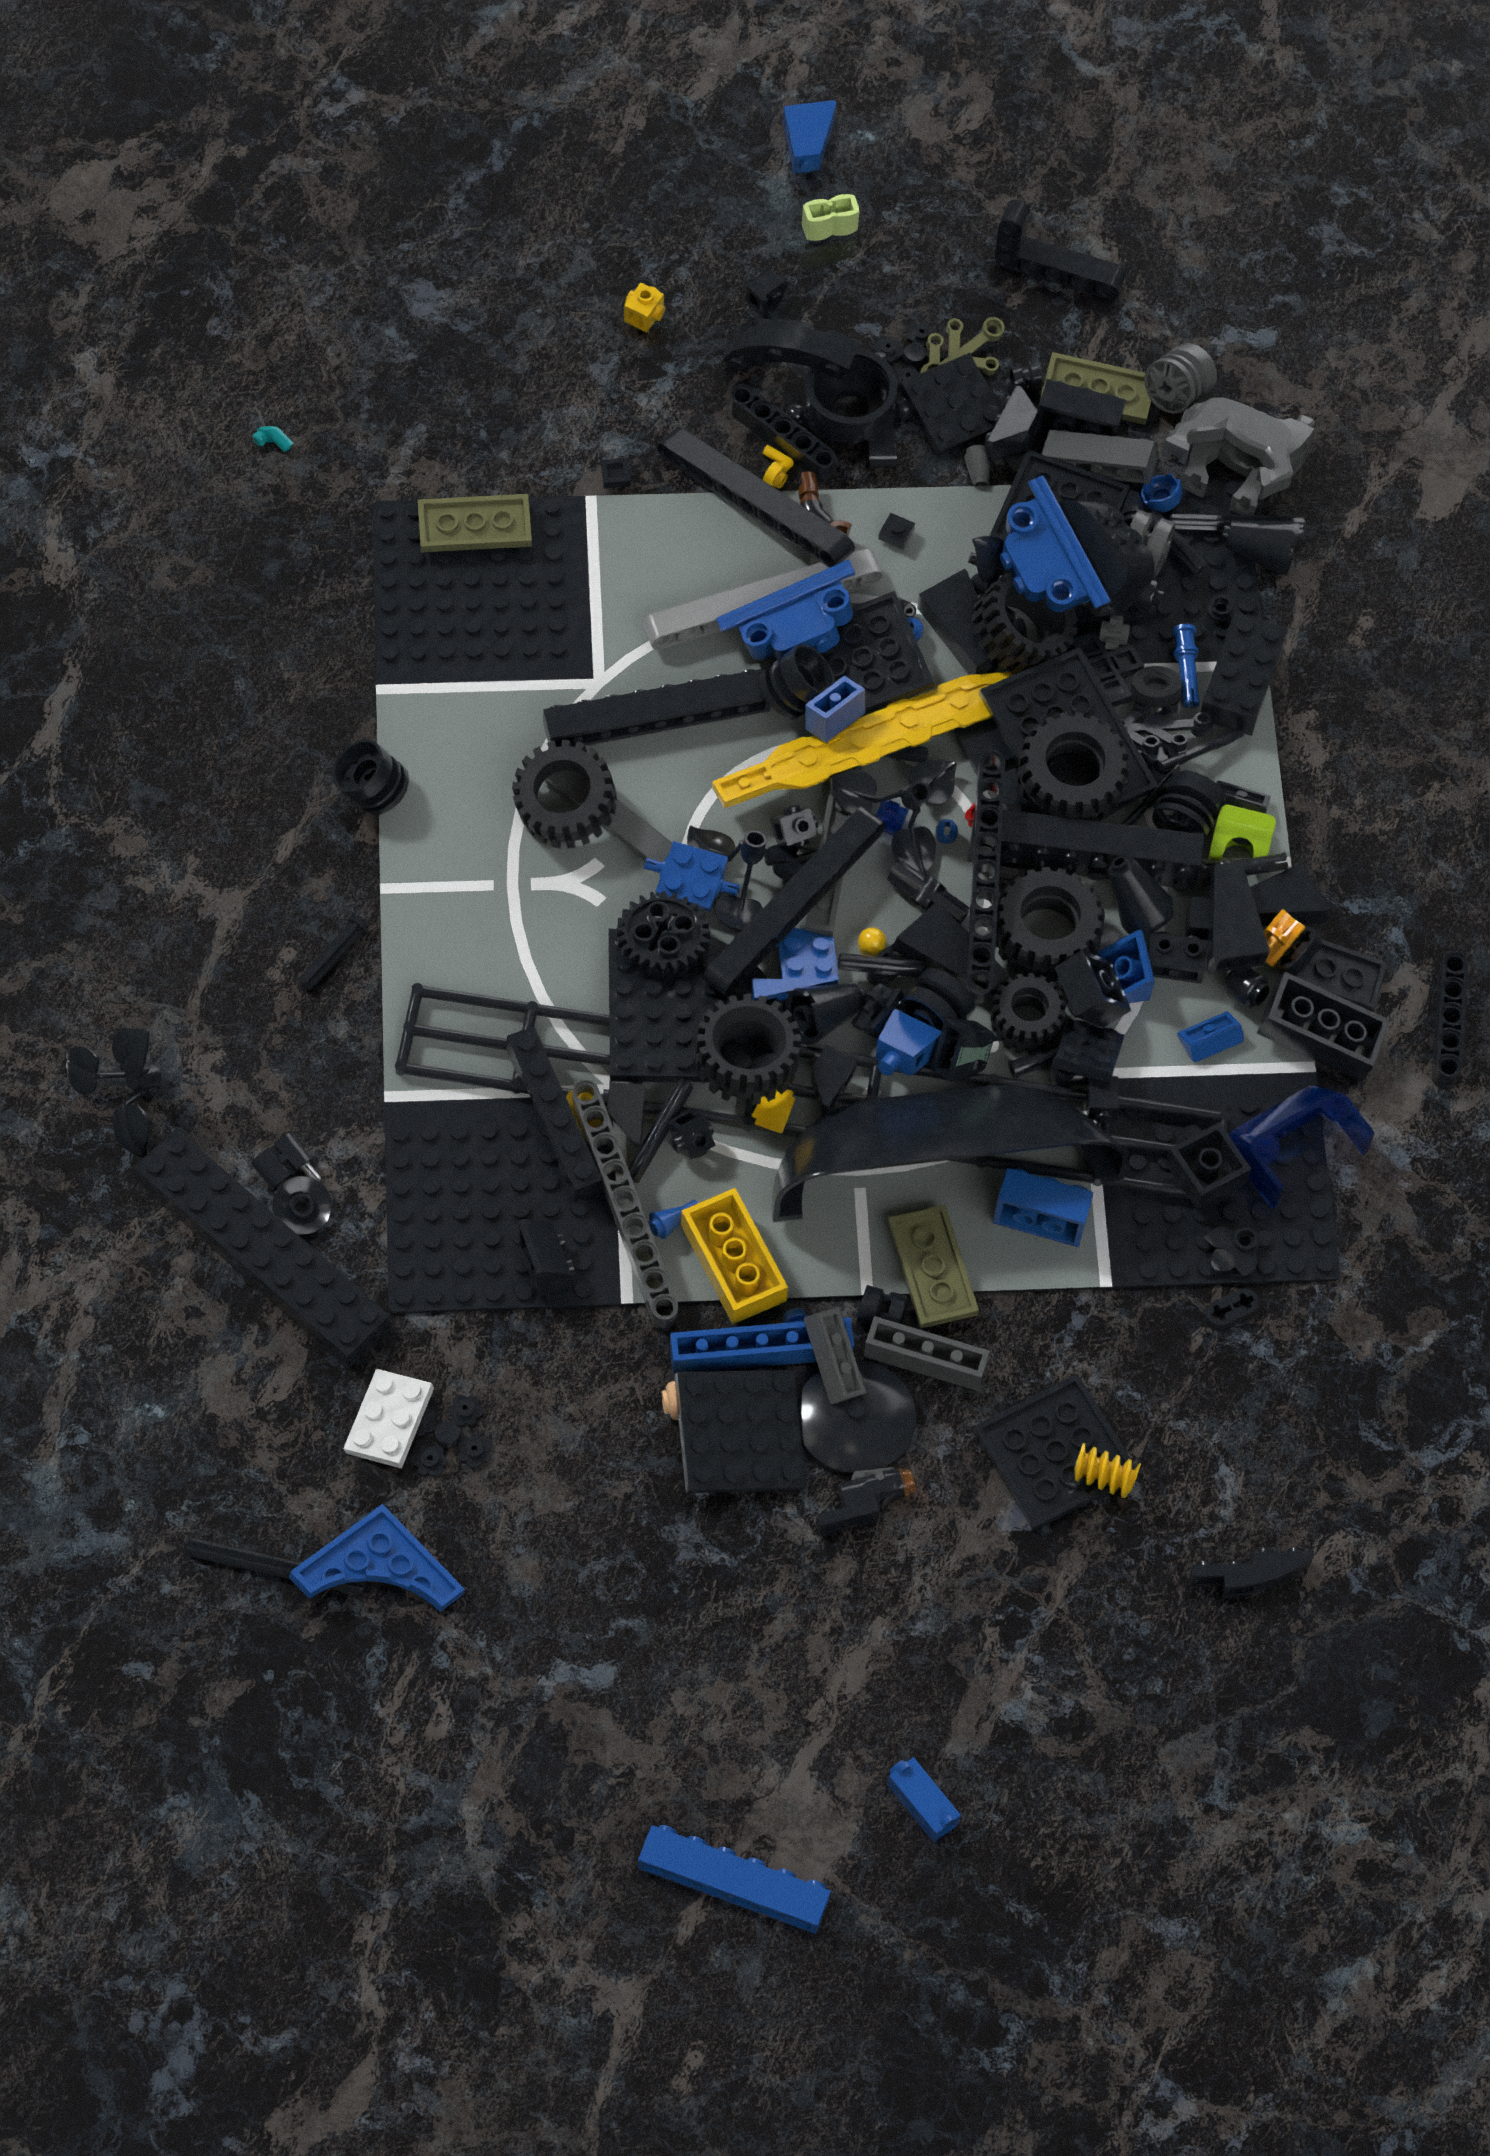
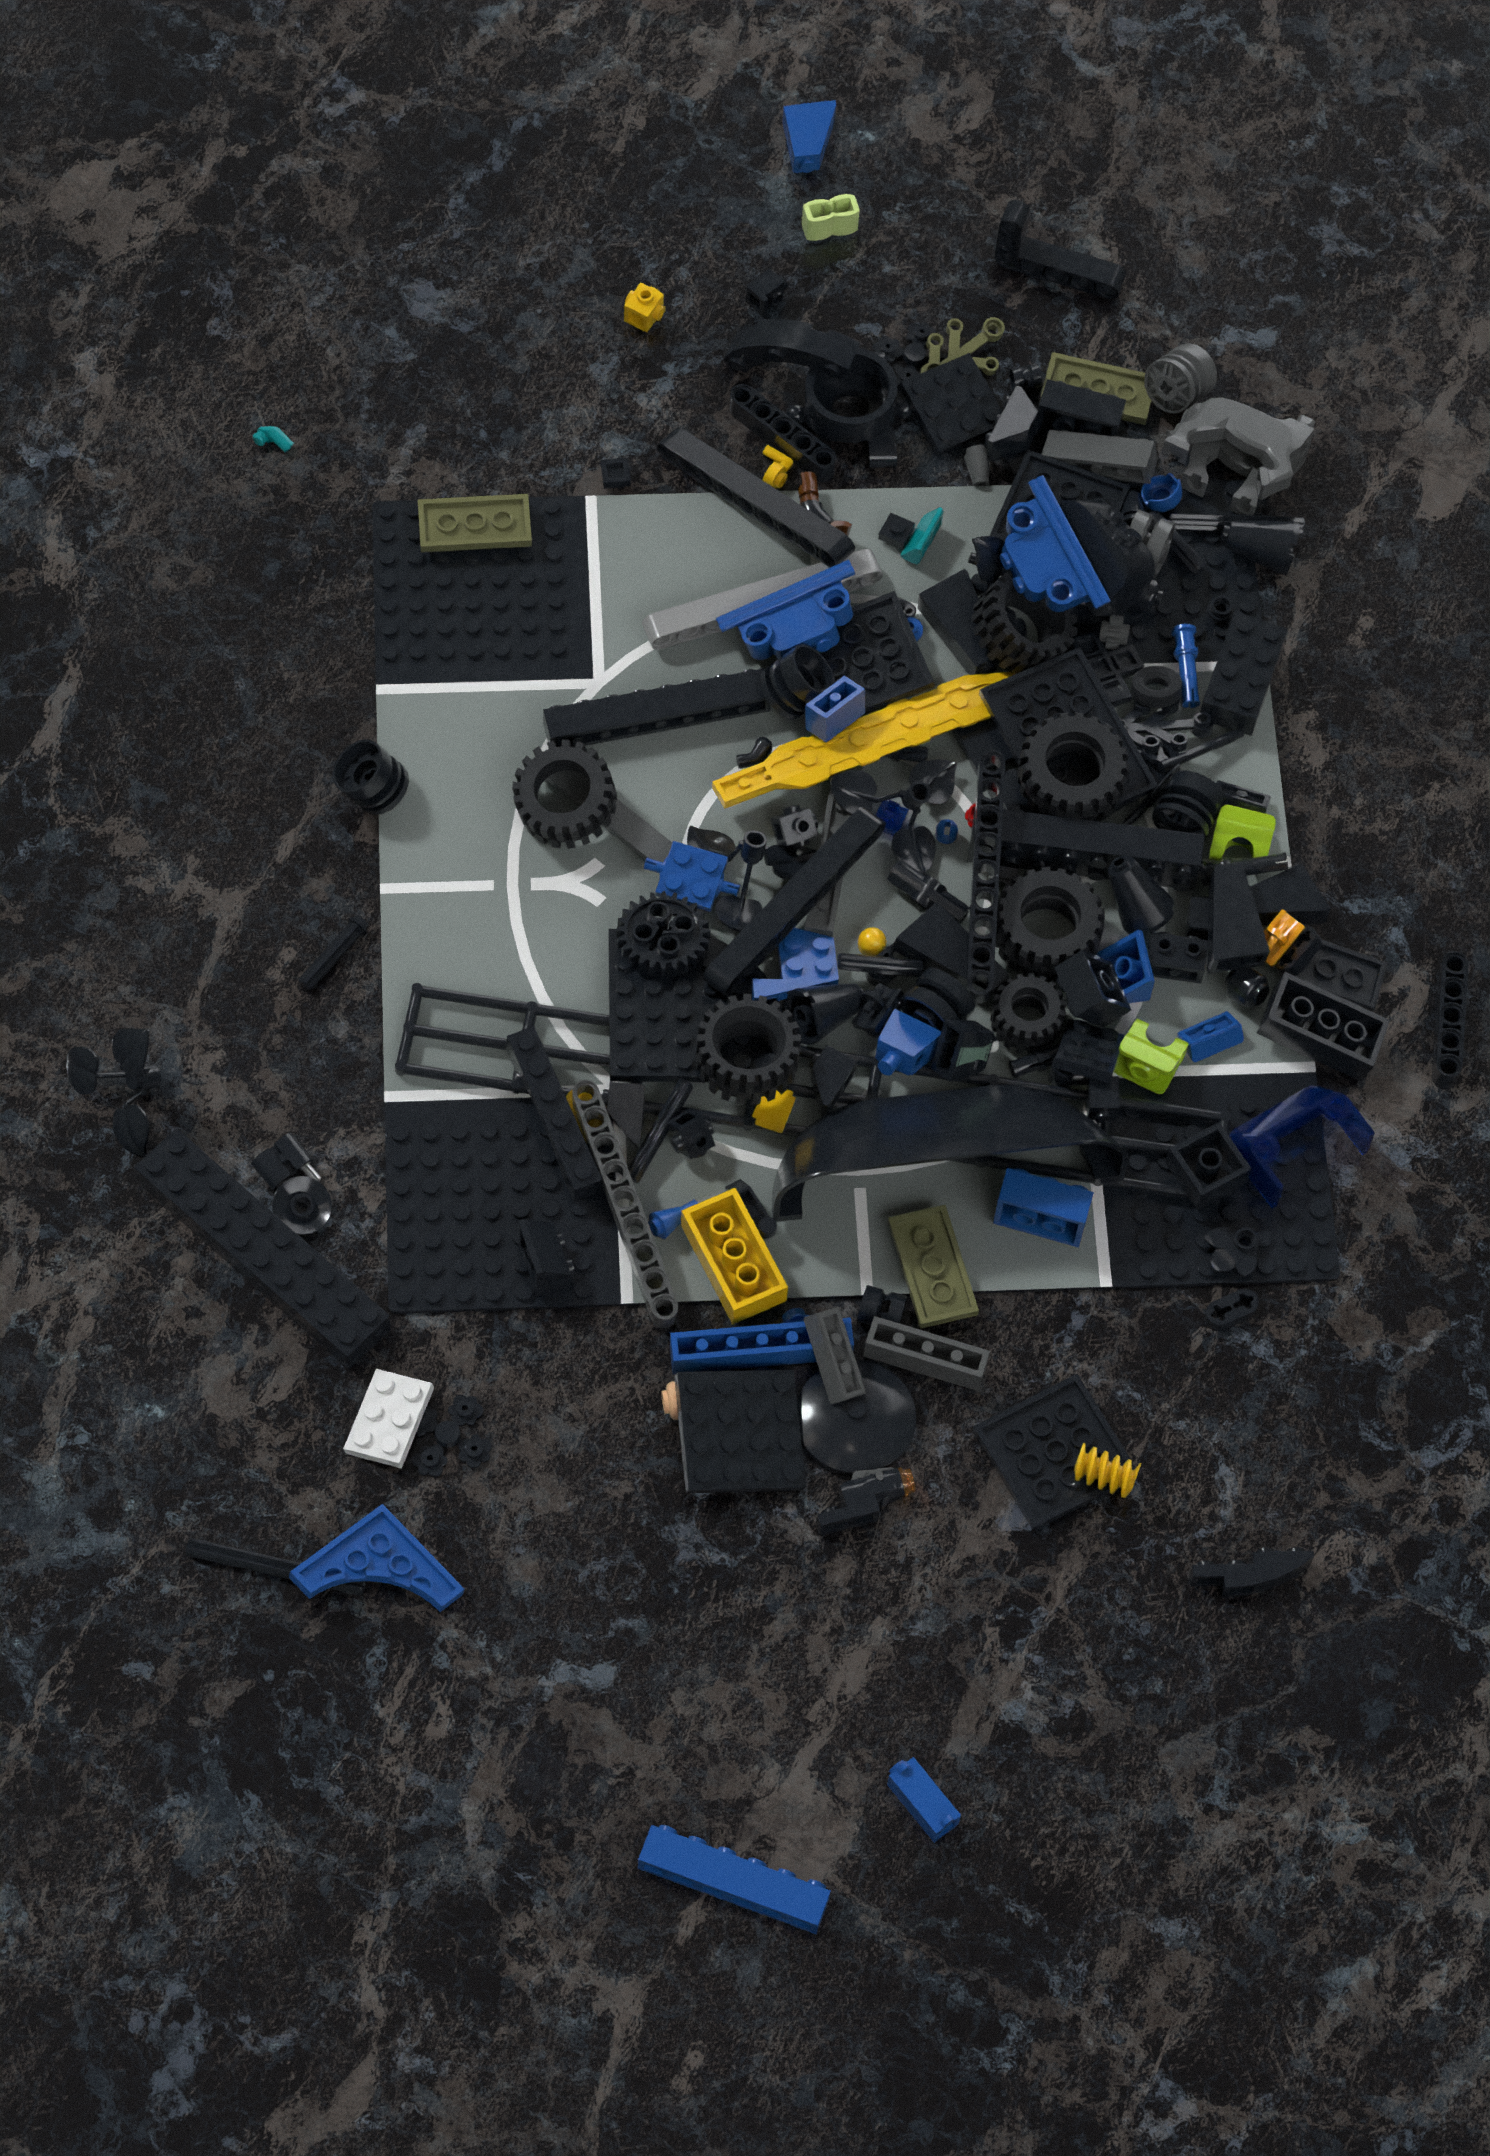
none -> black piece [725,1179,777,1239]
none -> black arm [736,737,773,769]
none -> teal slope [900,507,944,565]
none -> lime piece [1114,1019,1189,1094]

